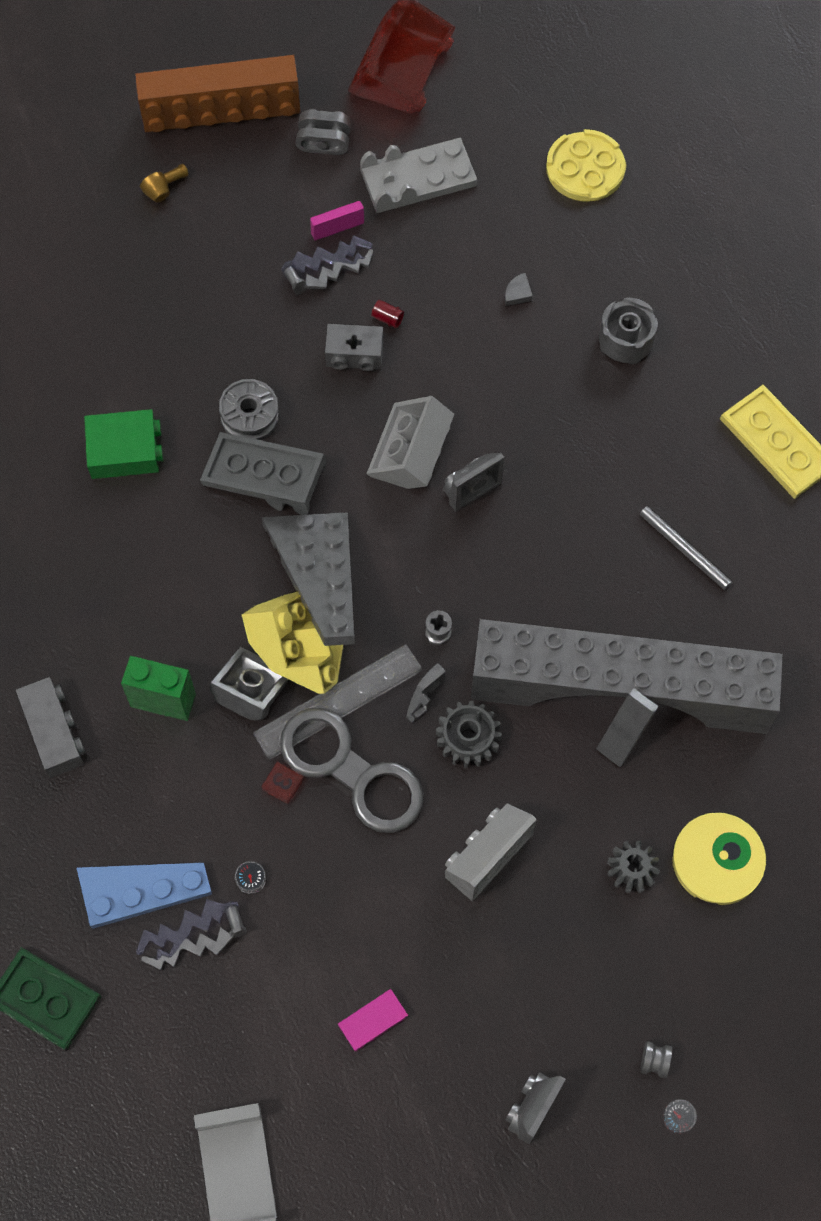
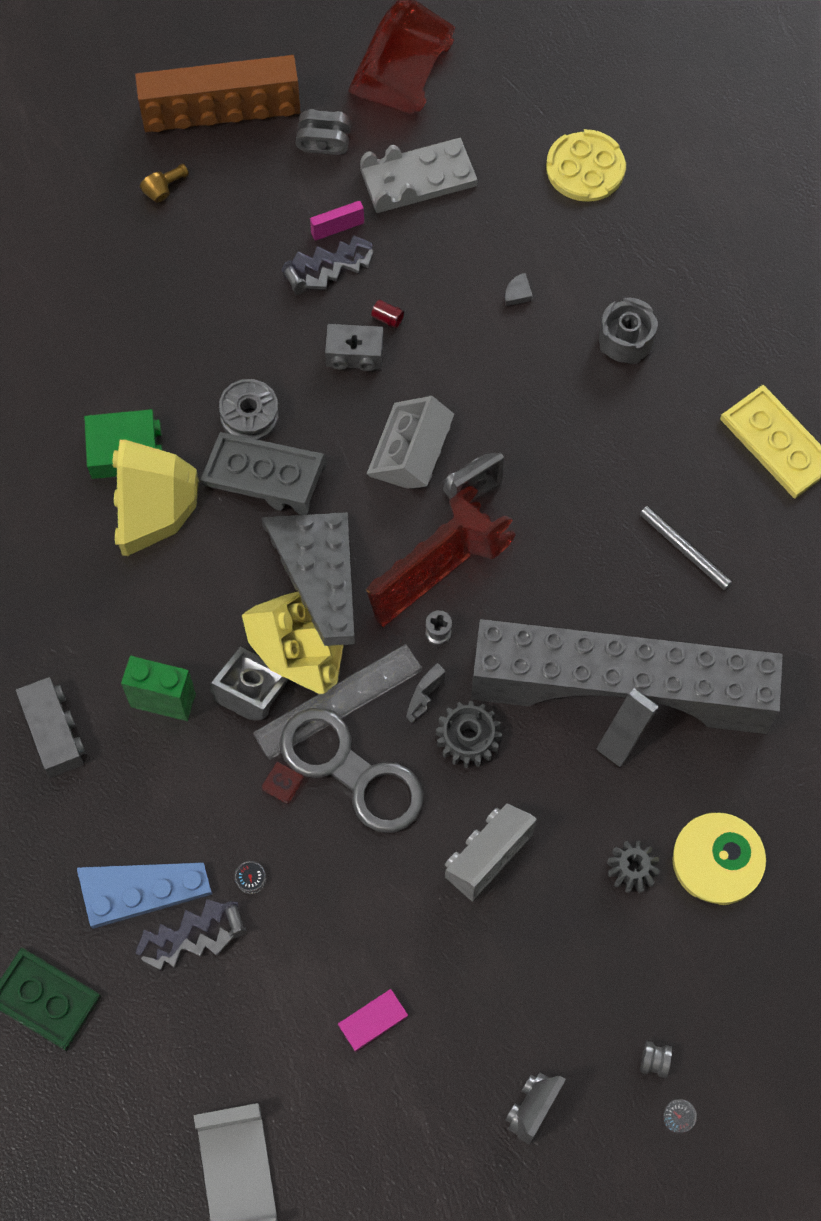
none -> light yellow brick [113,440,199,556]
none -> clear red hinge [366,486,515,627]

